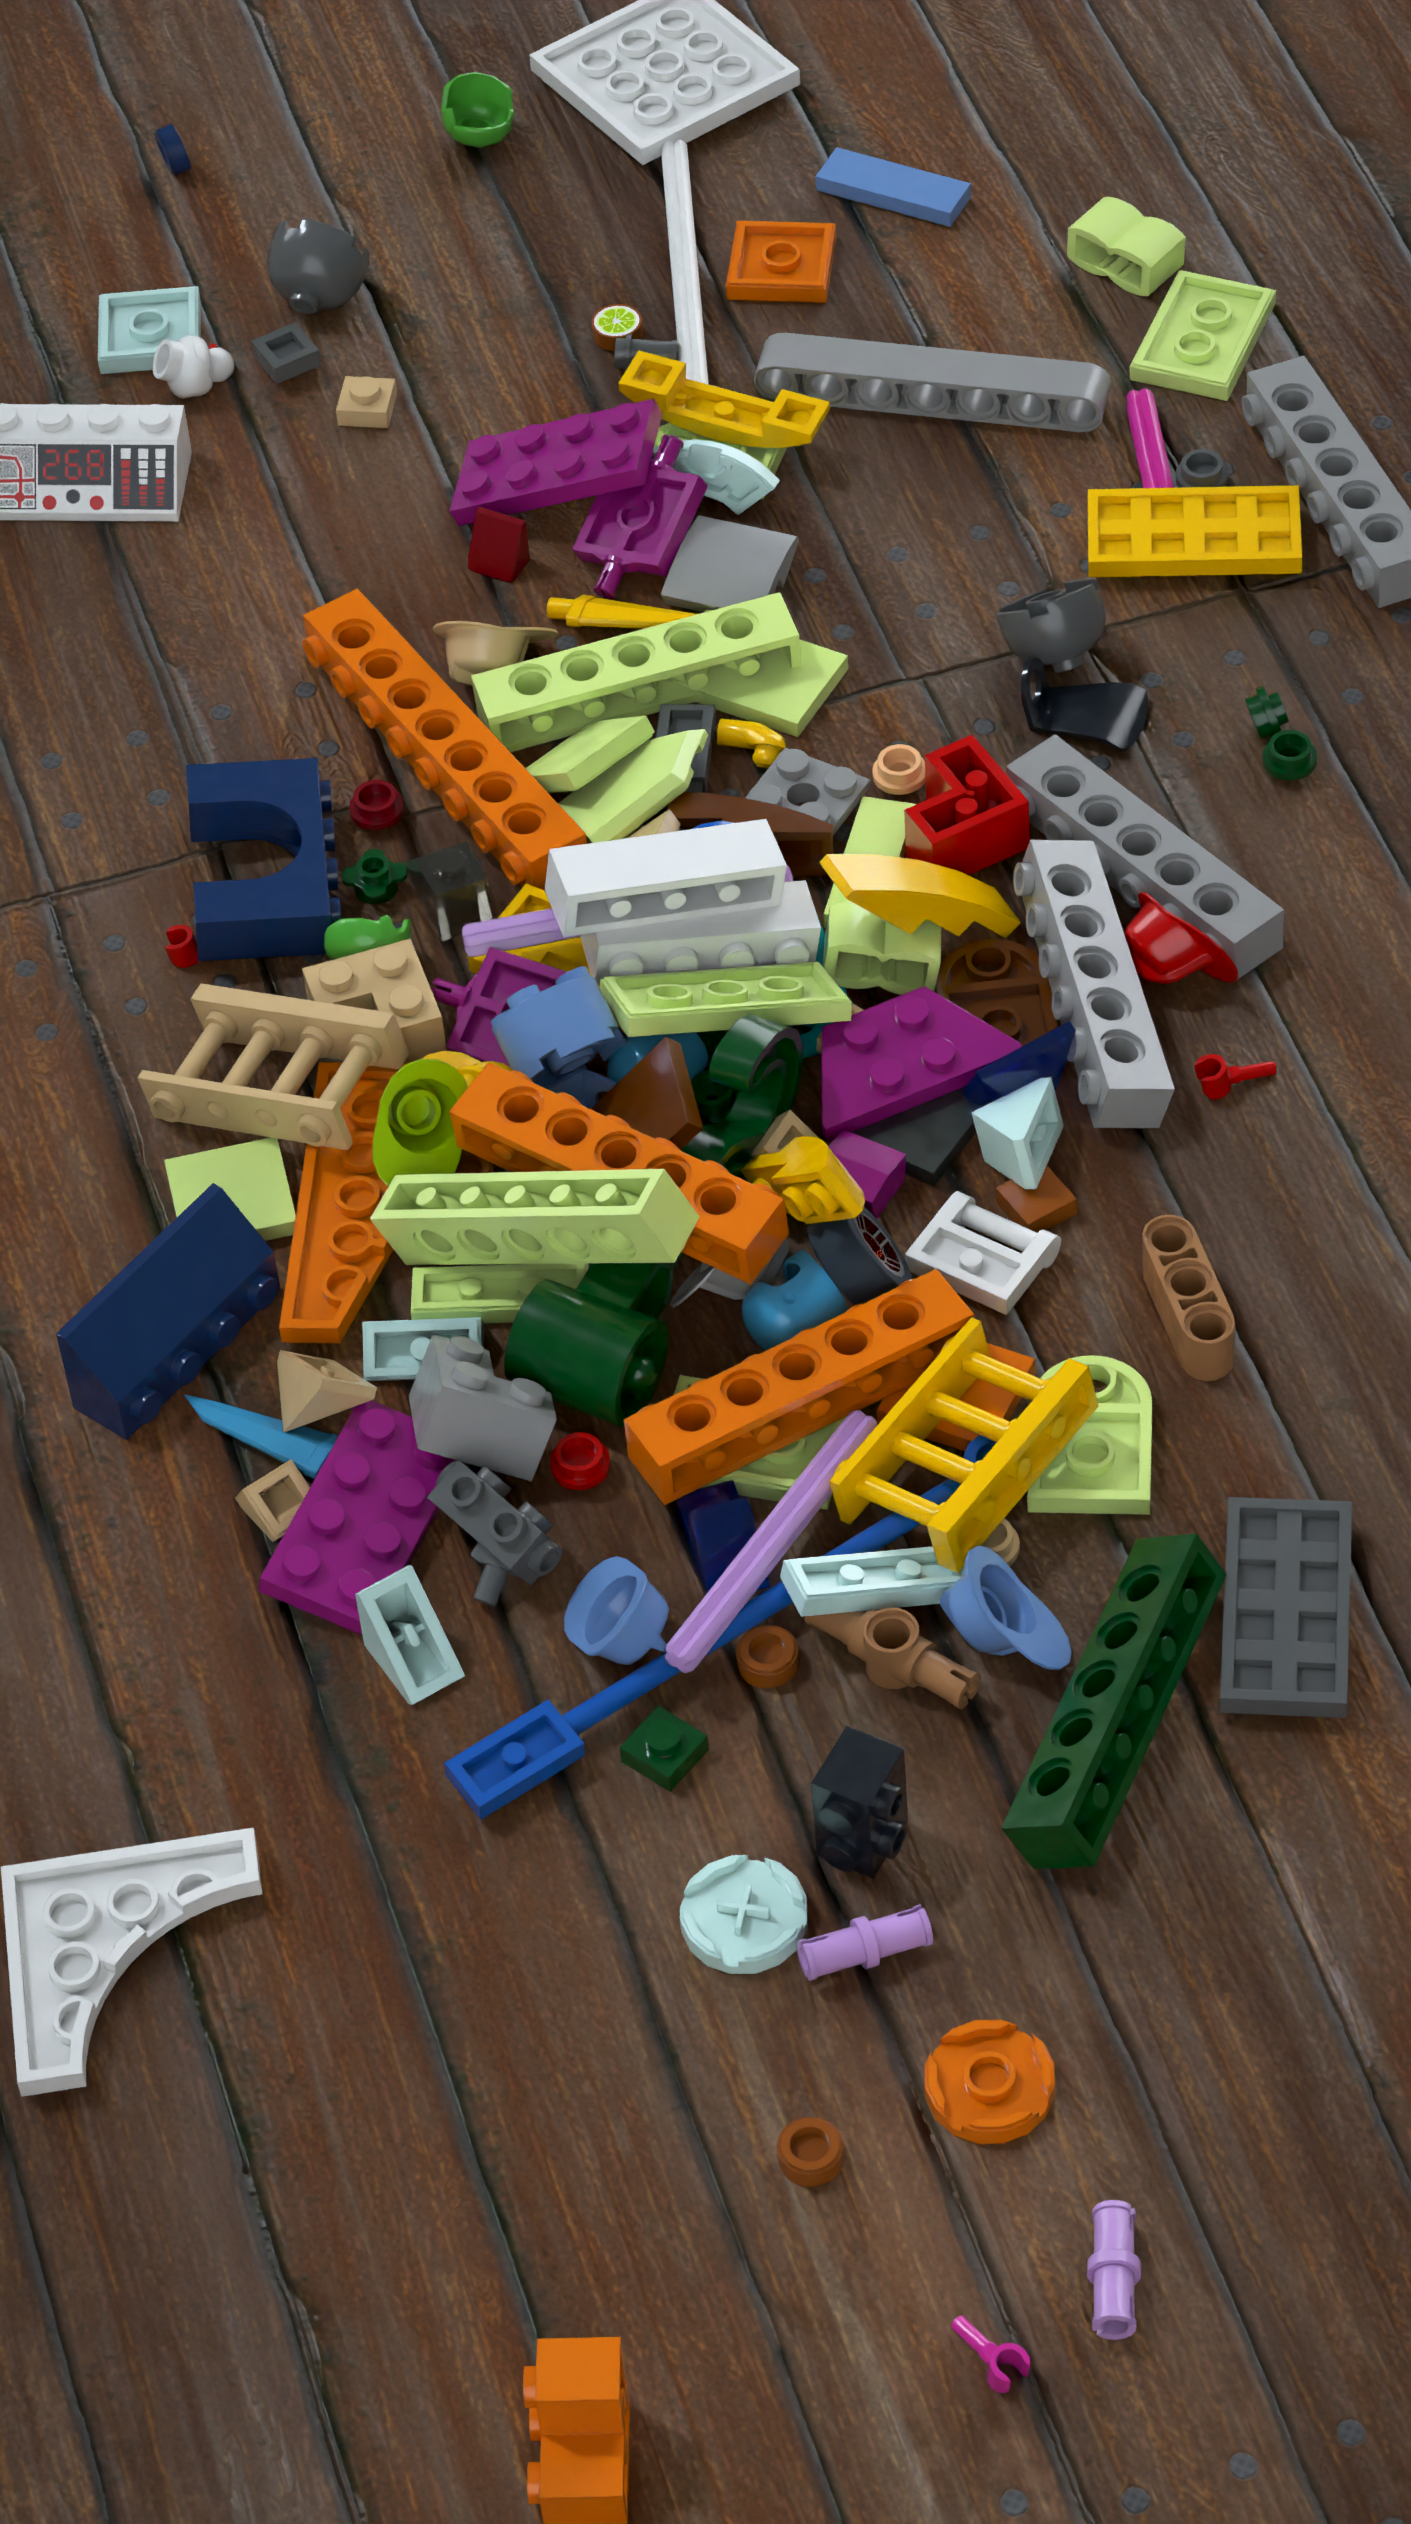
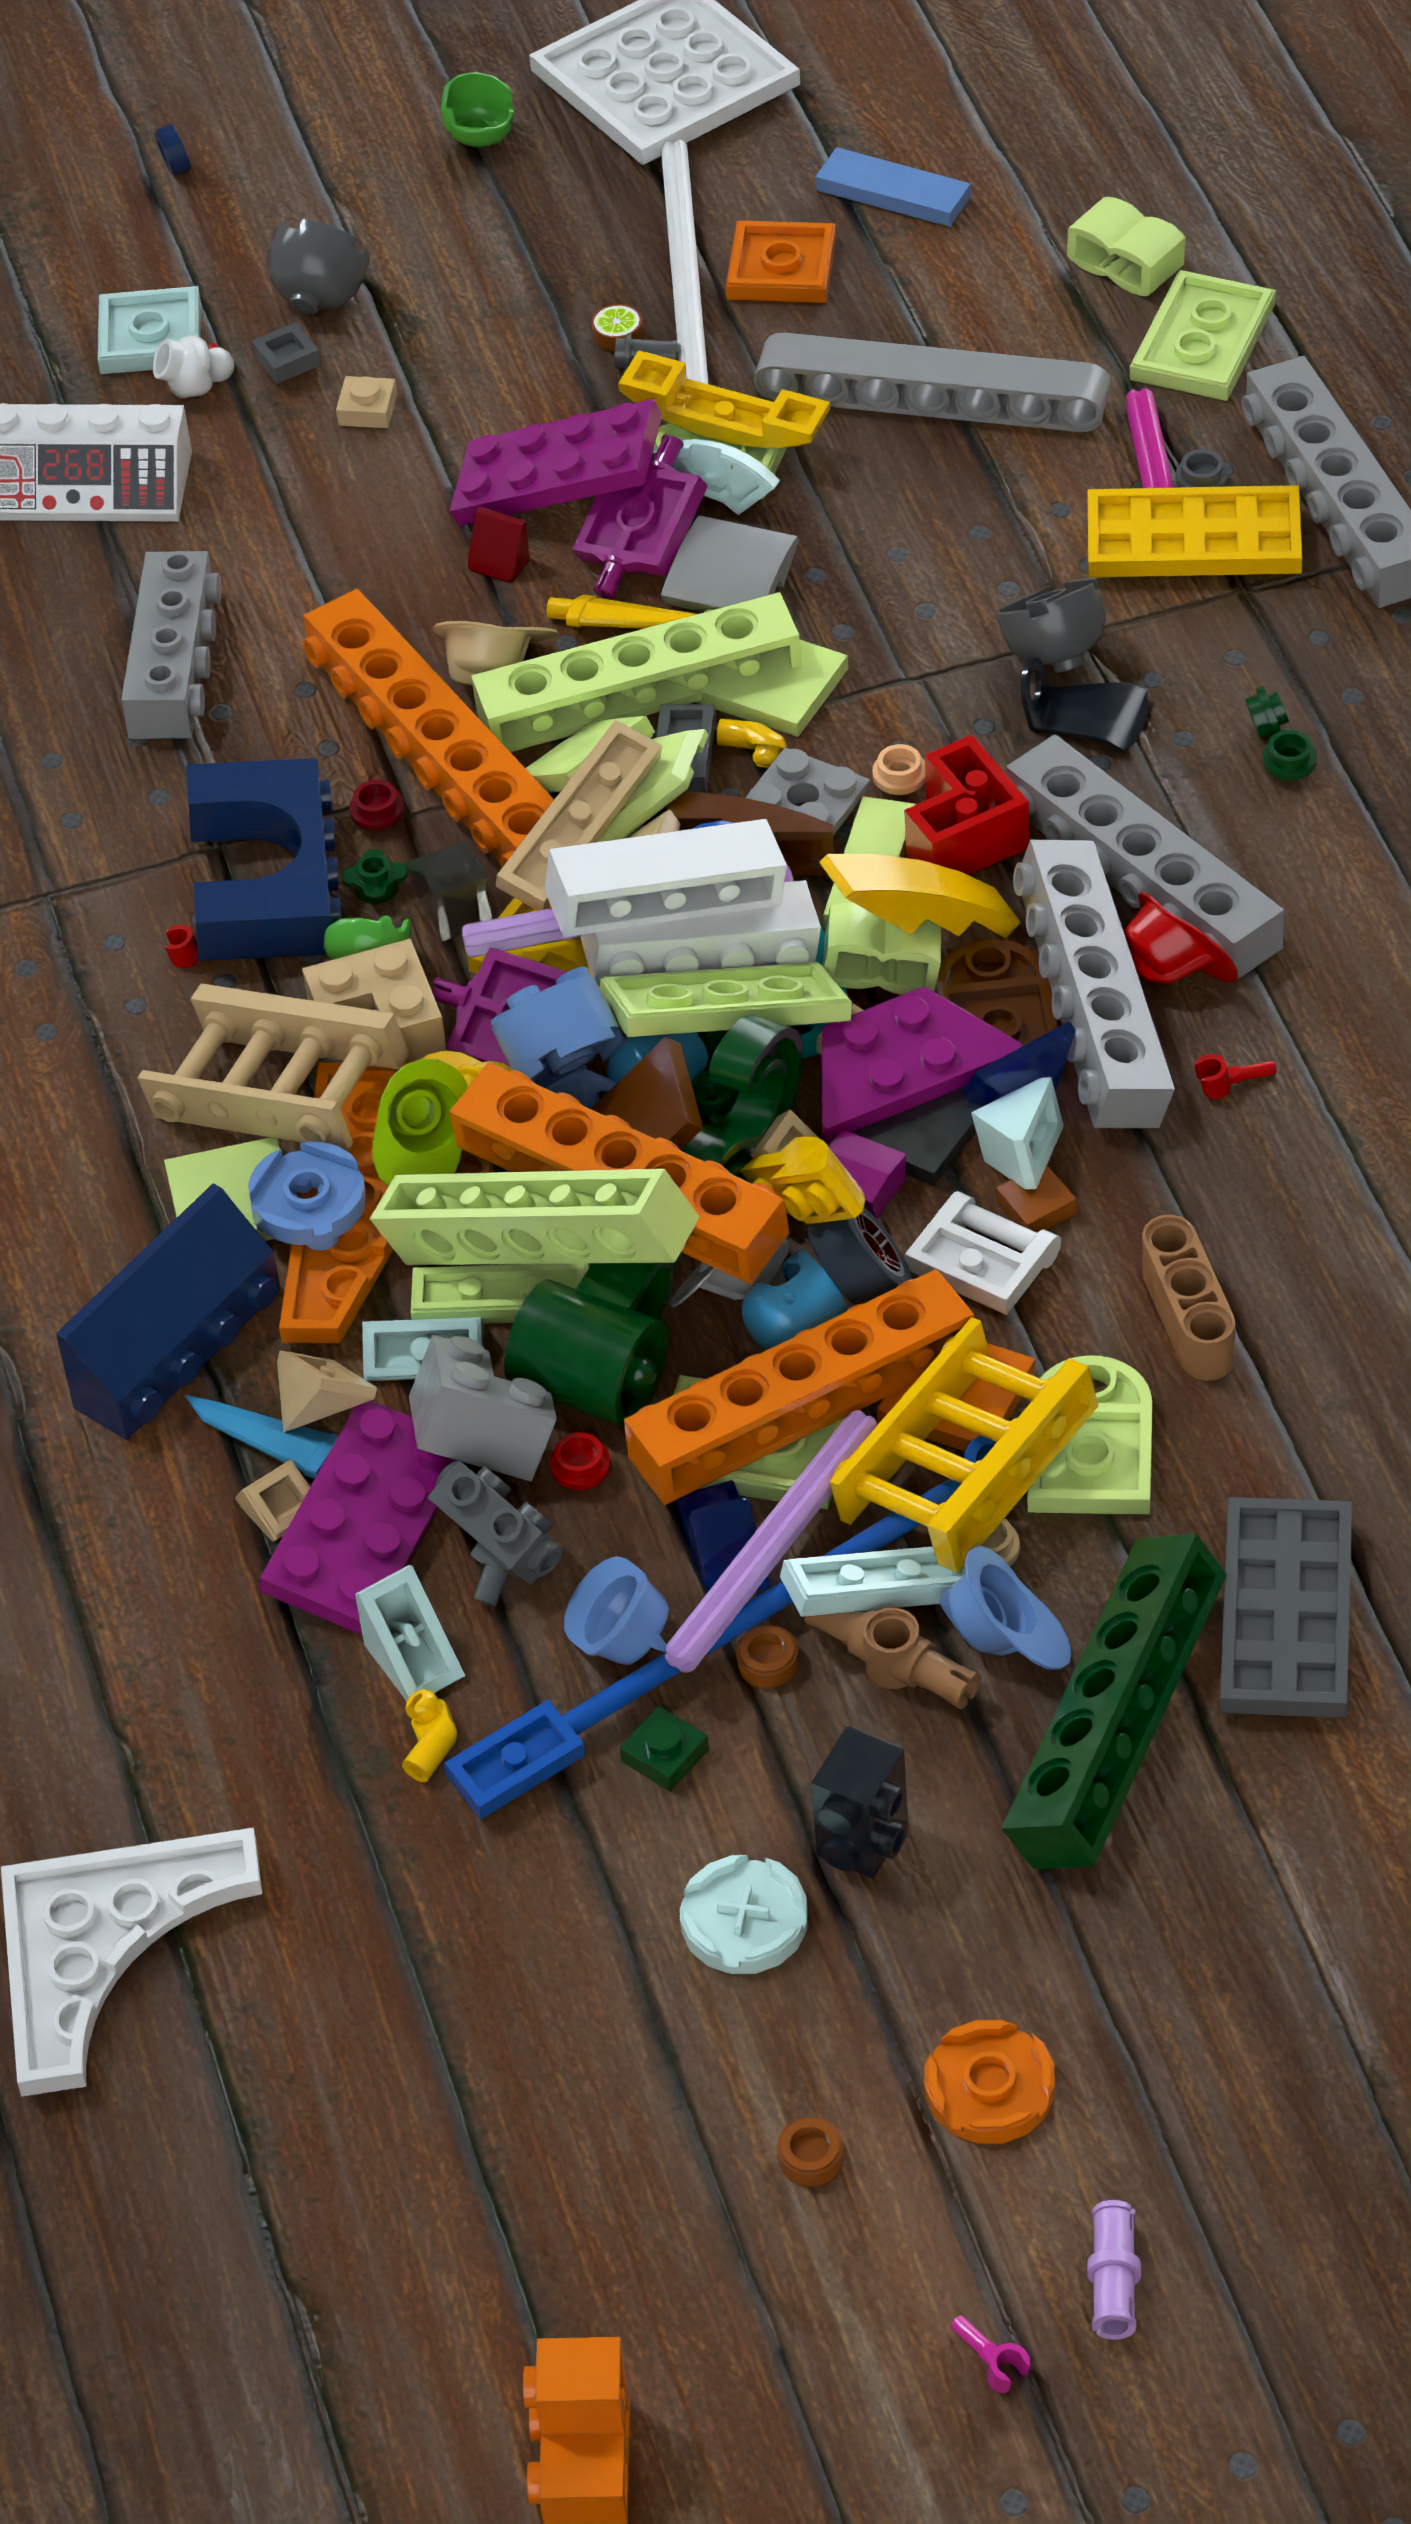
lavender pin [797,1904,933,1981] -> none
none -> light grey brick [121,551,222,739]
none -> medium blue plate [248,1141,367,1251]
none -> yellow arm [402,1689,458,1782]
none -> tan plate [496,719,662,911]

